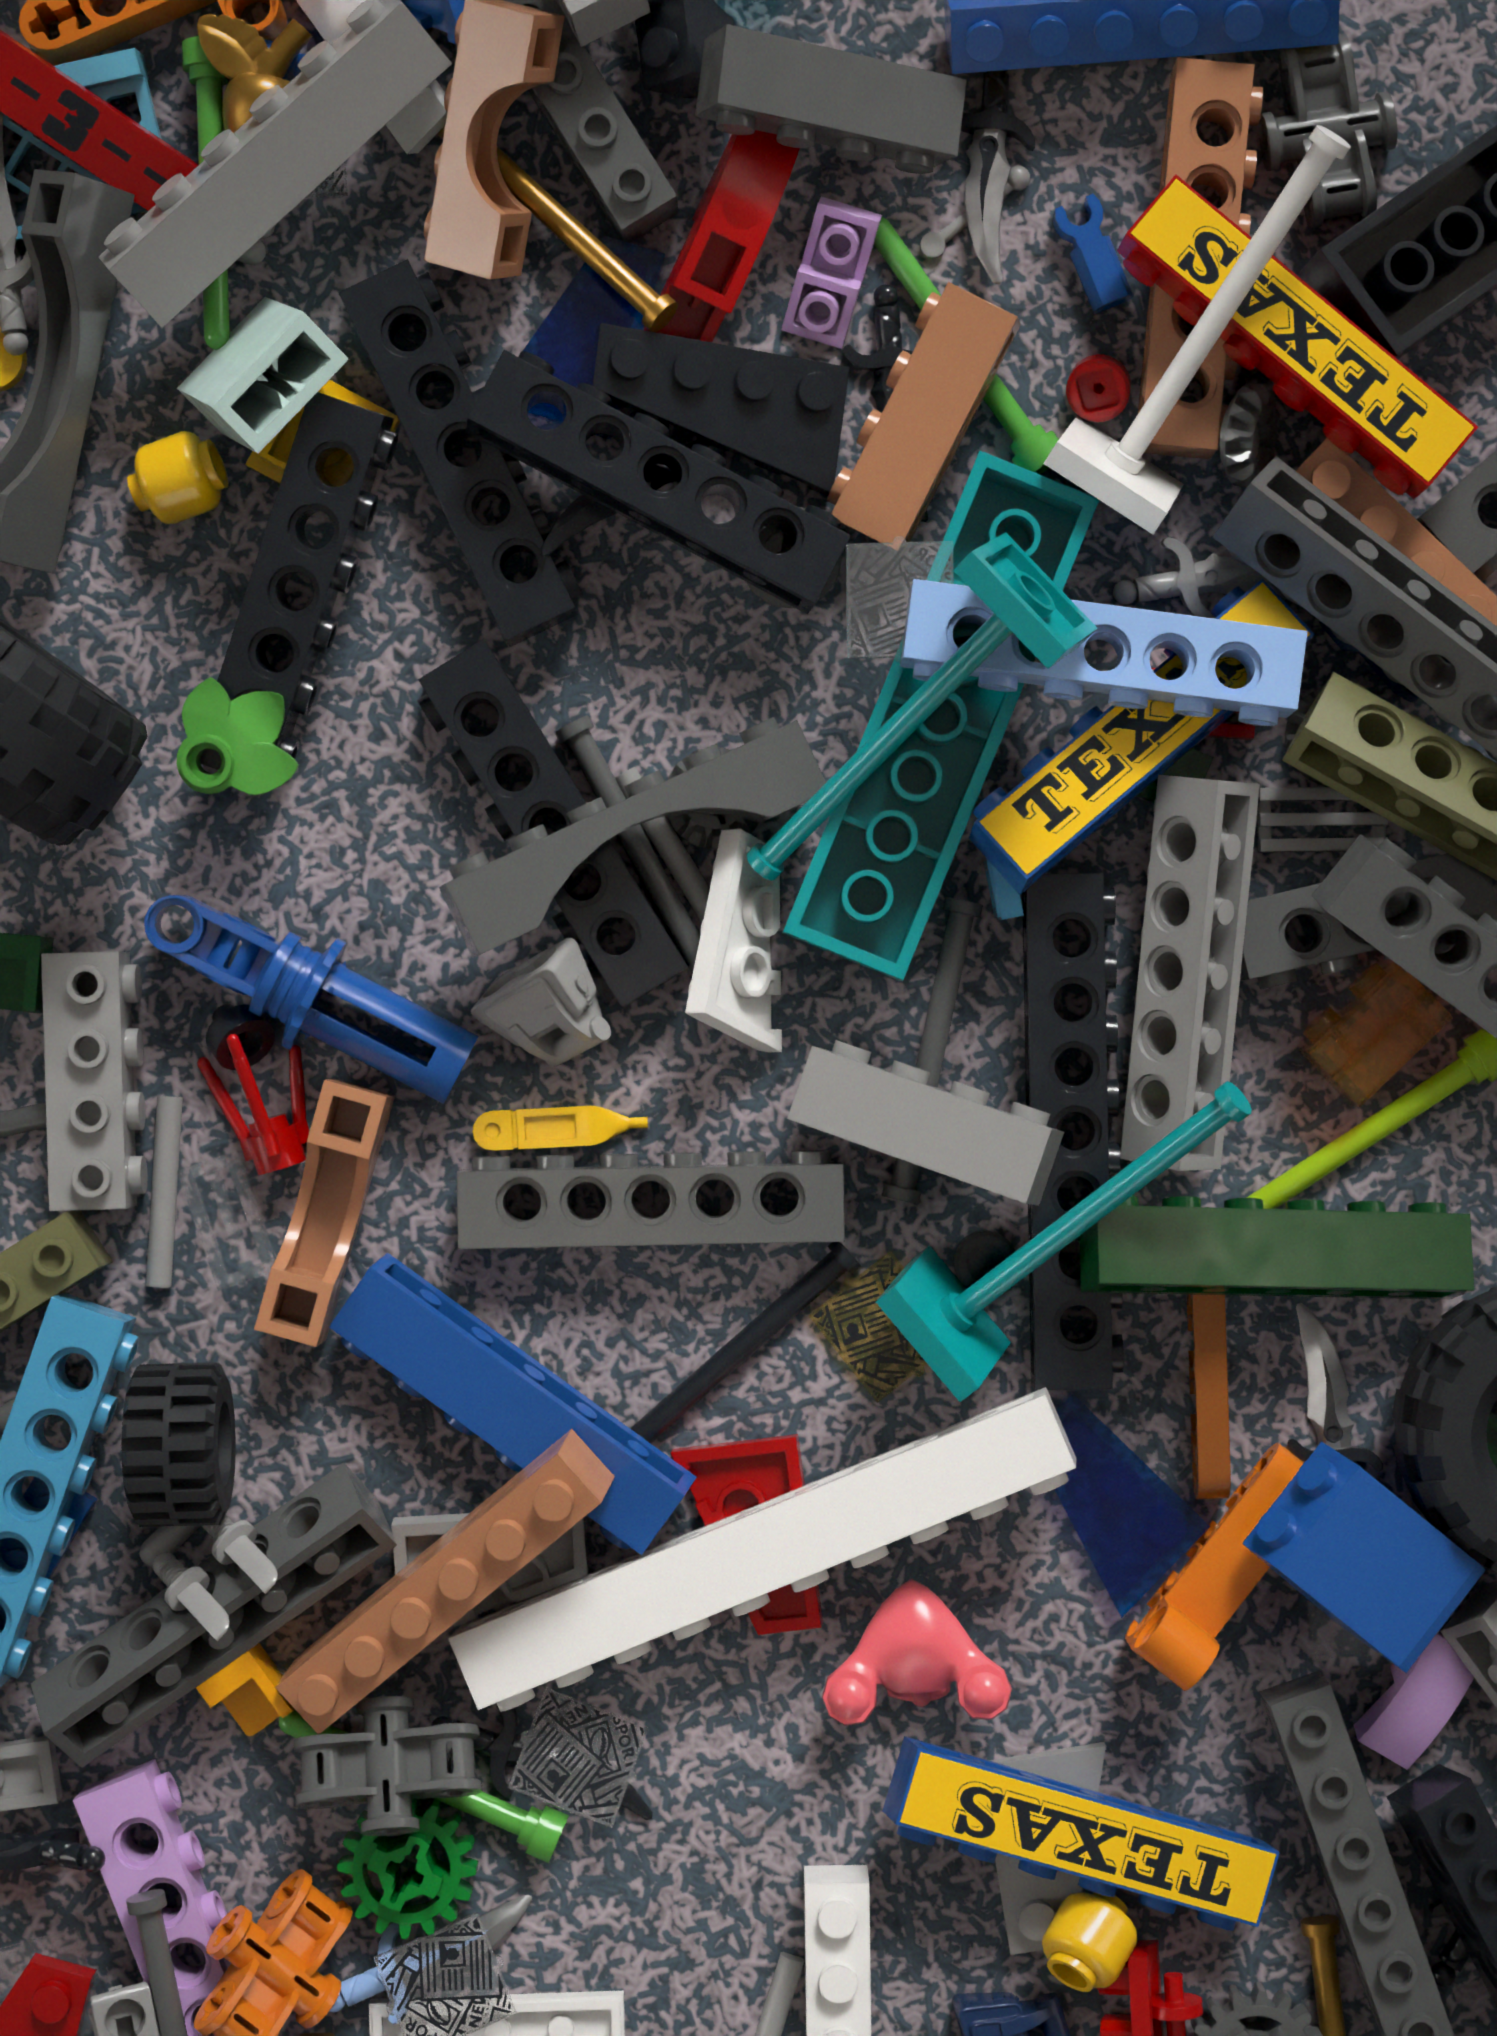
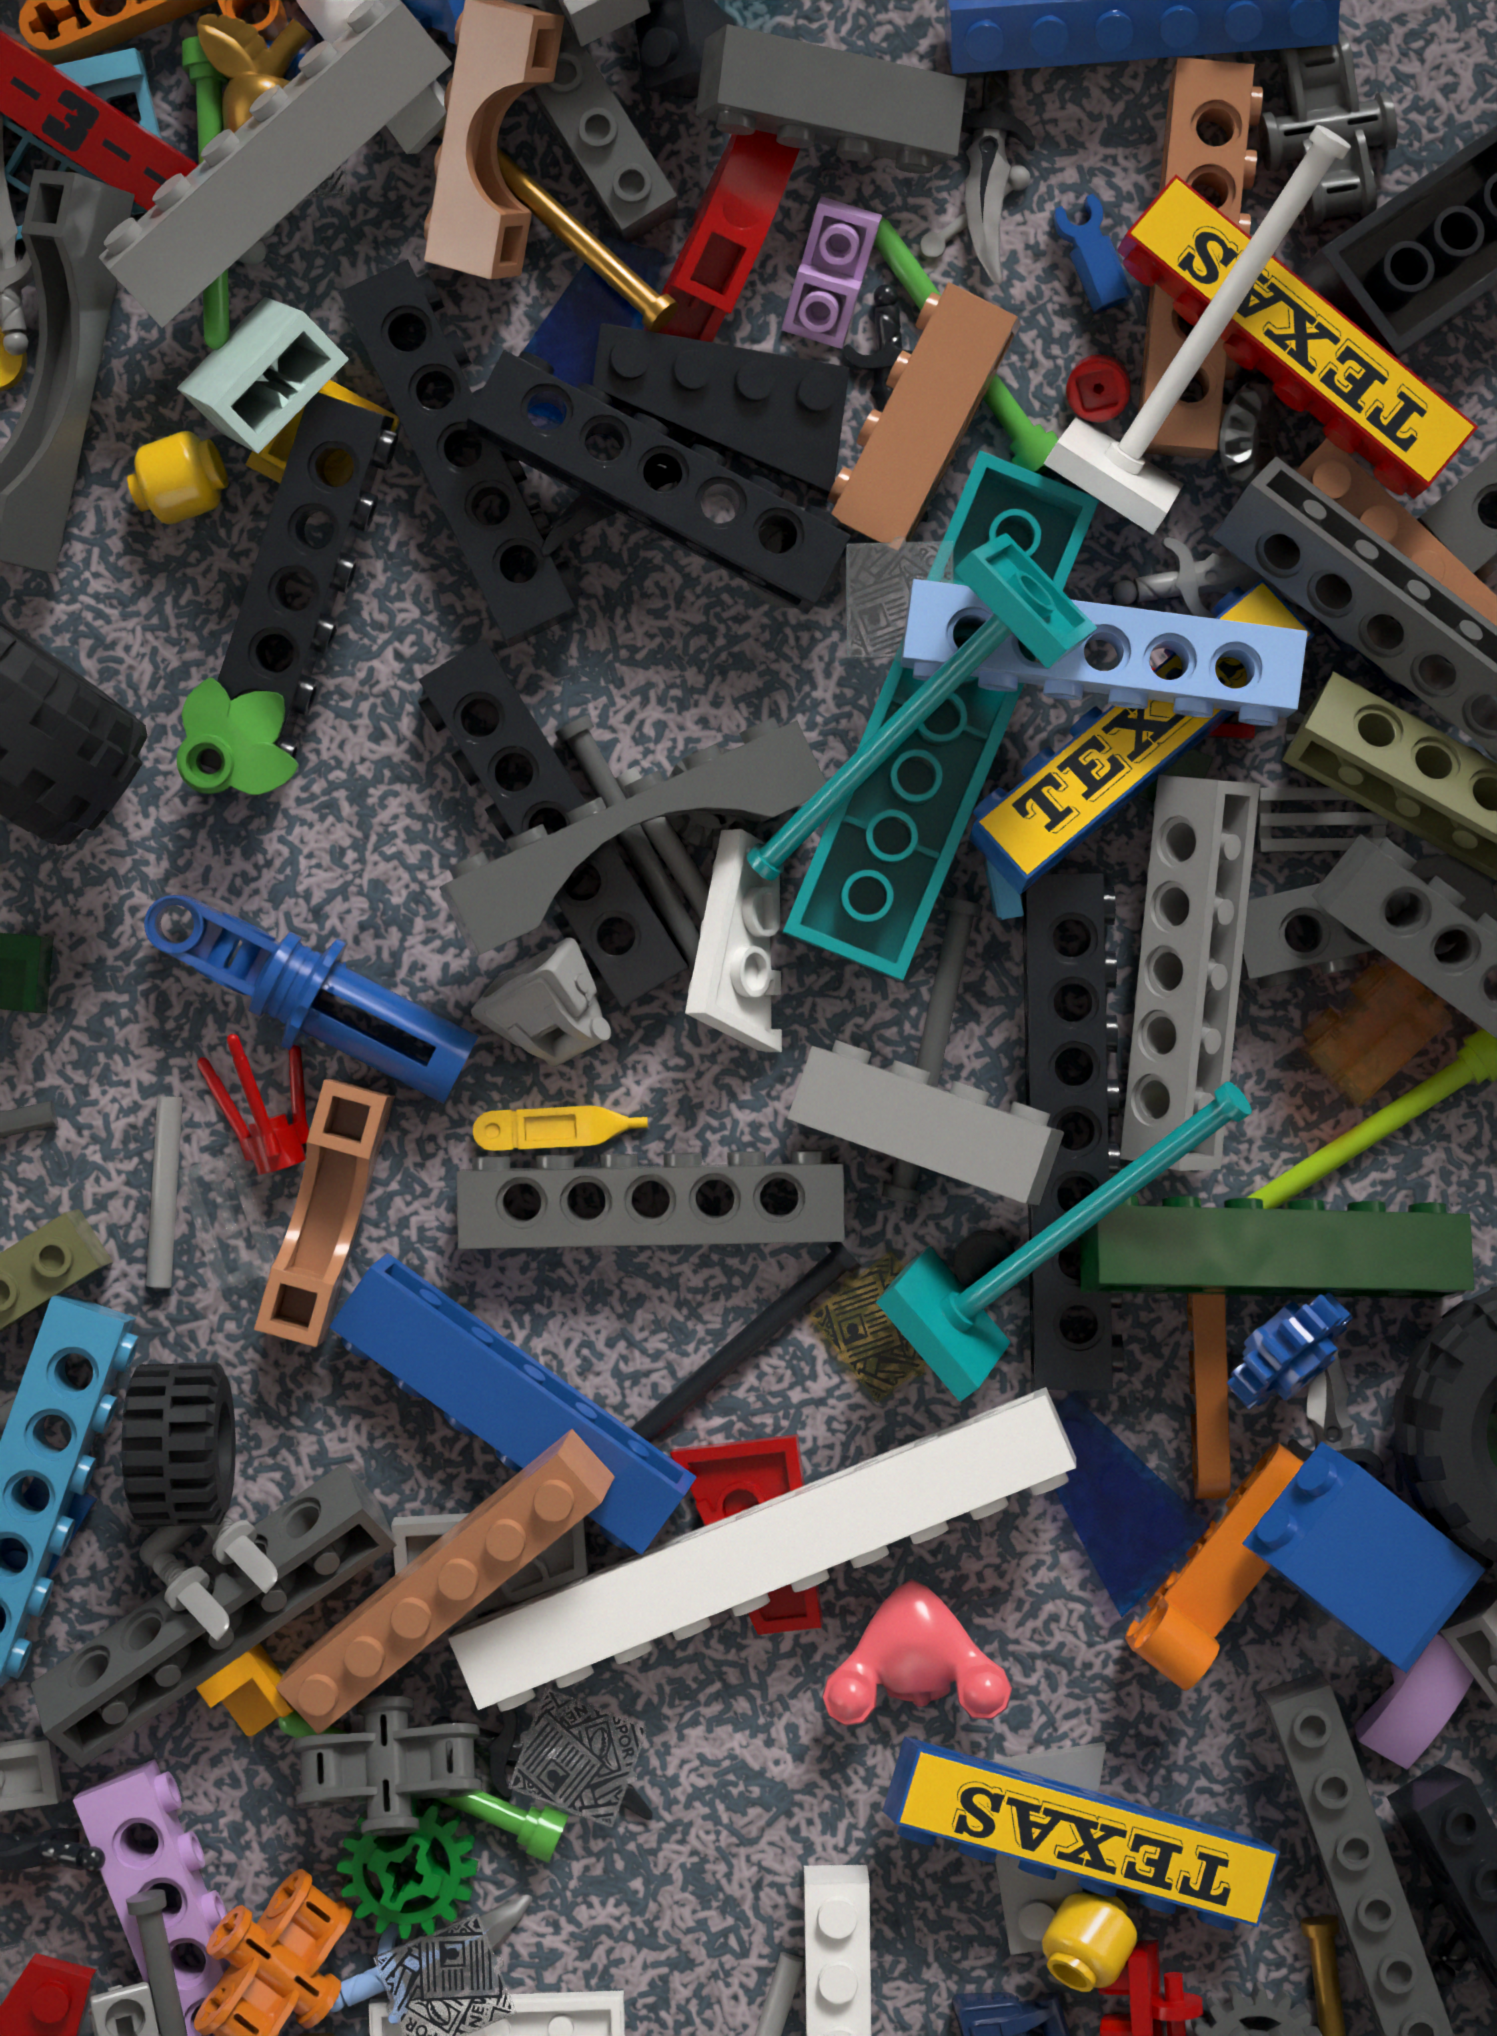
light grey brick [41,951,148,1211] -> none
black tile [206,1004,275,1070] -> none
none -> blue gear [1227,1292,1353,1410]

